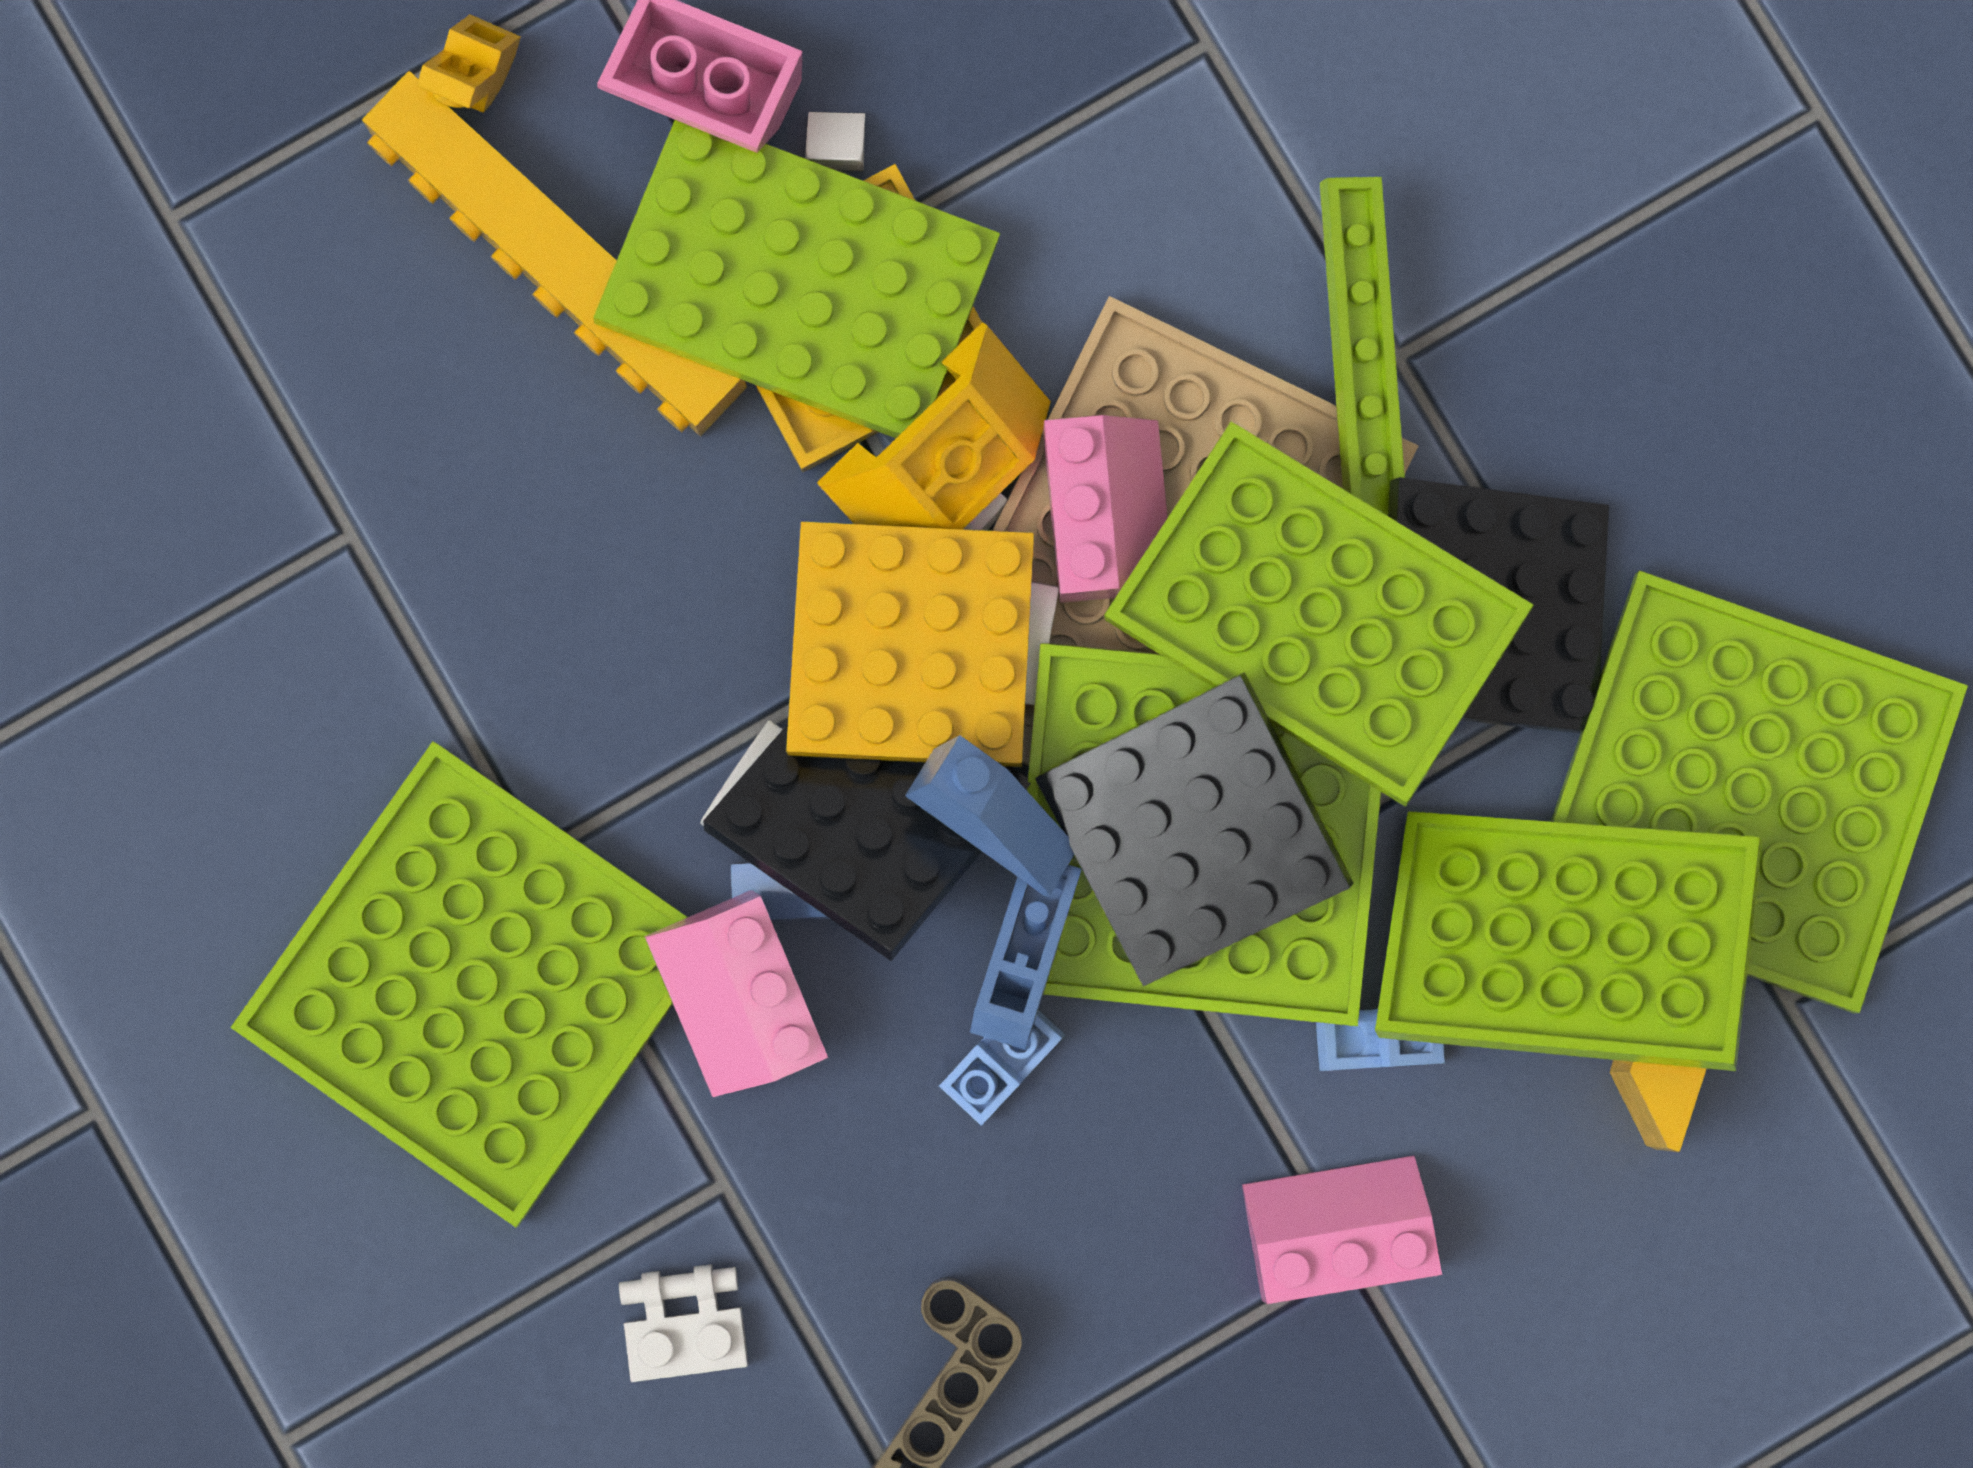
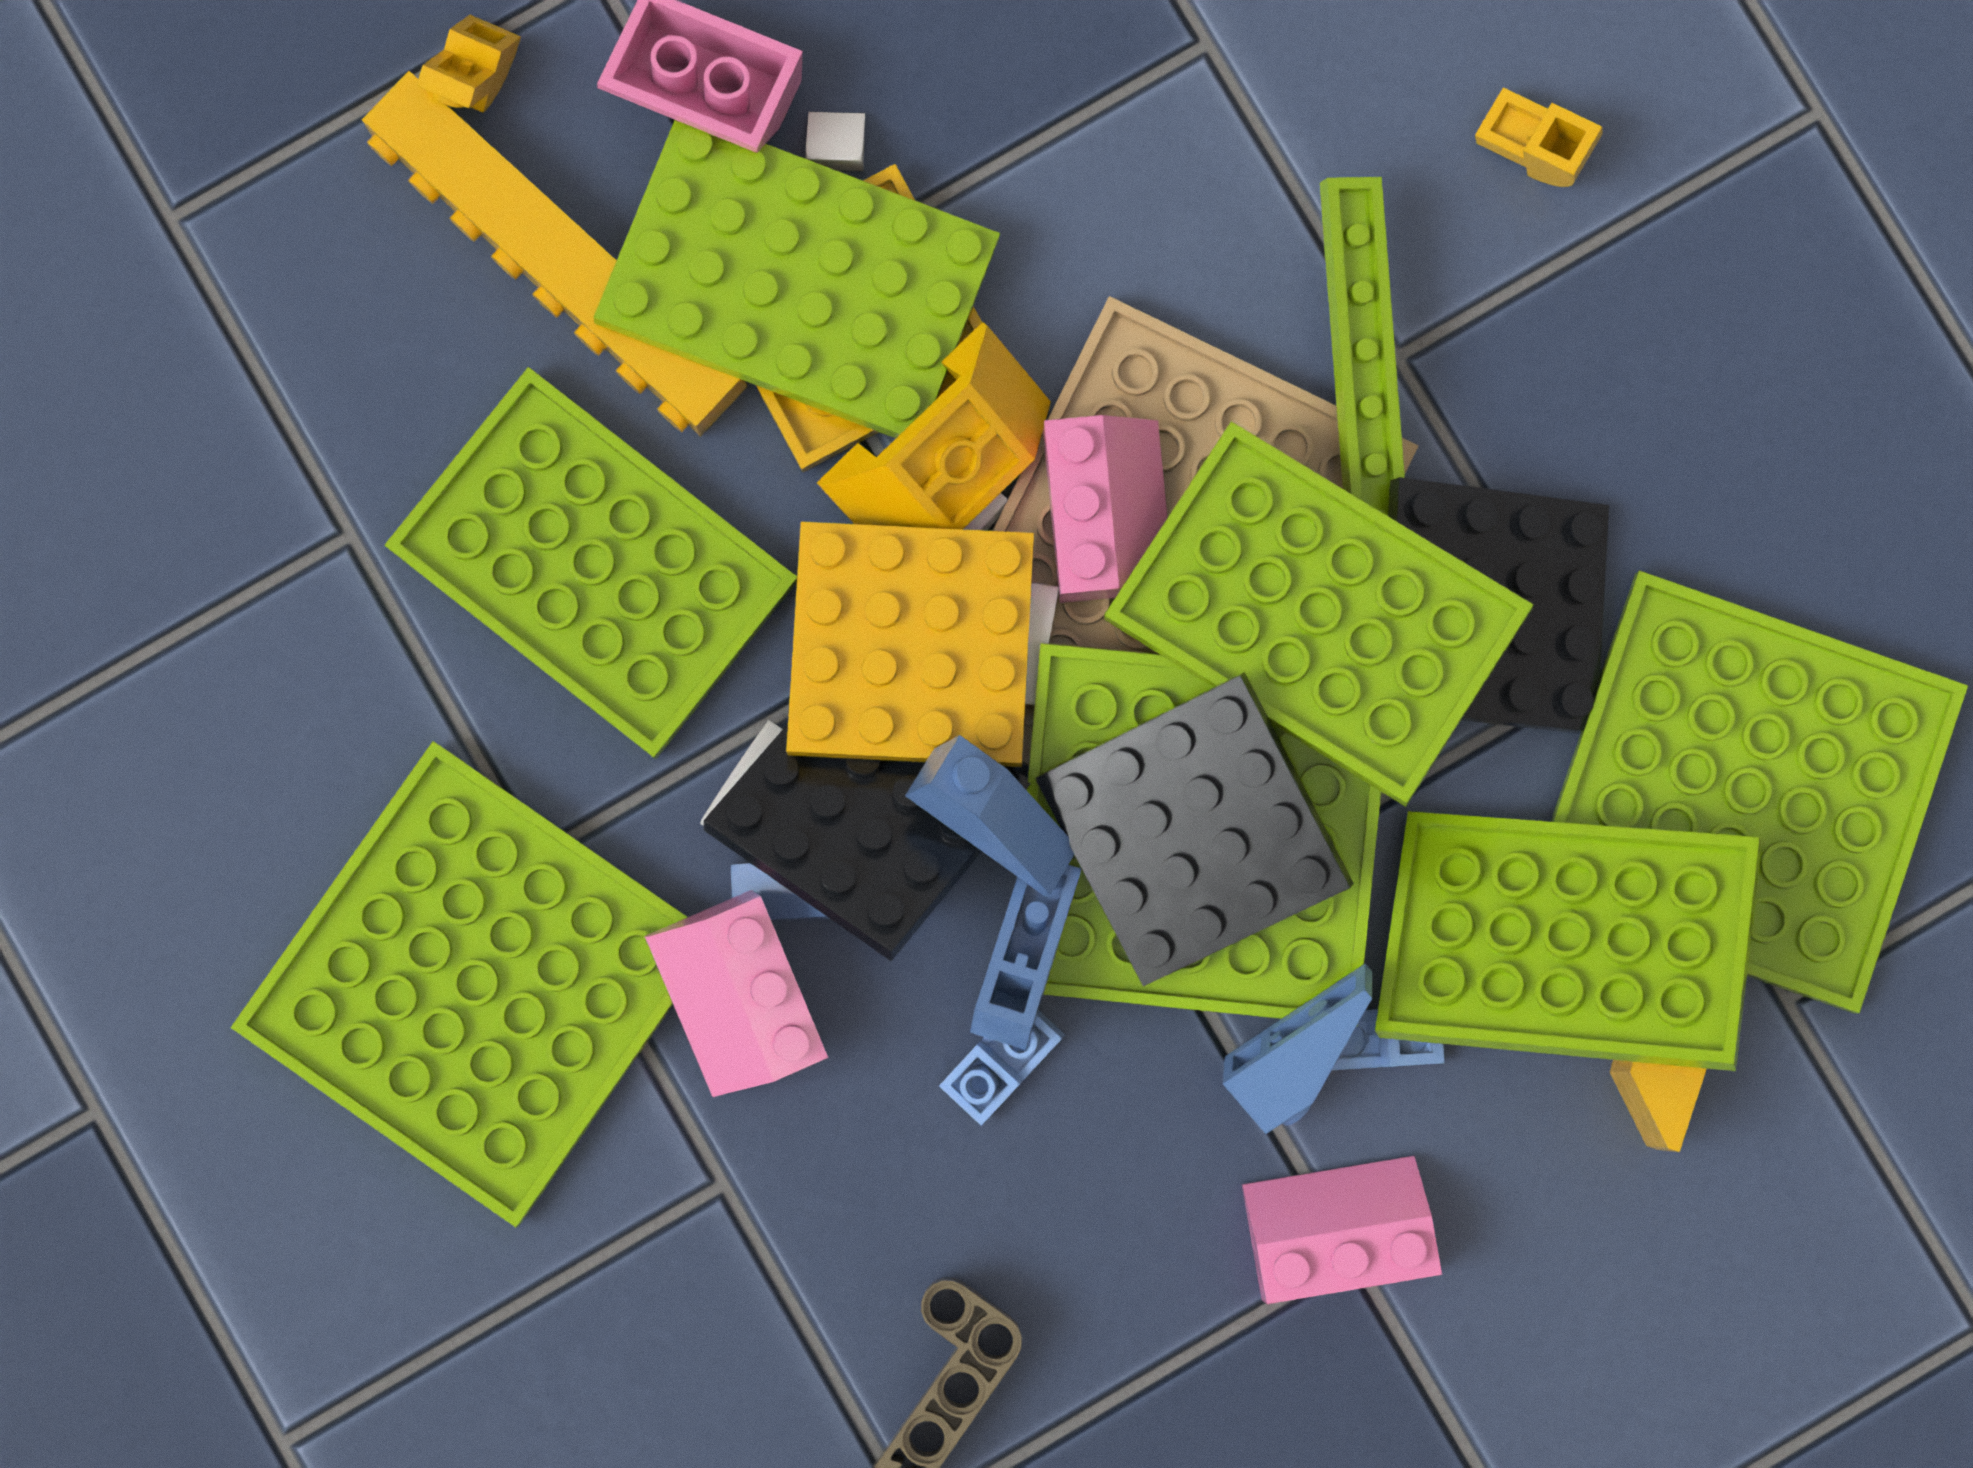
white plate [619,1264,749,1382] -> none
none -> lime plate [384,367,797,759]
none -> medium blue slope [1223,964,1372,1134]
none -> yellow brick [1475,87,1603,187]

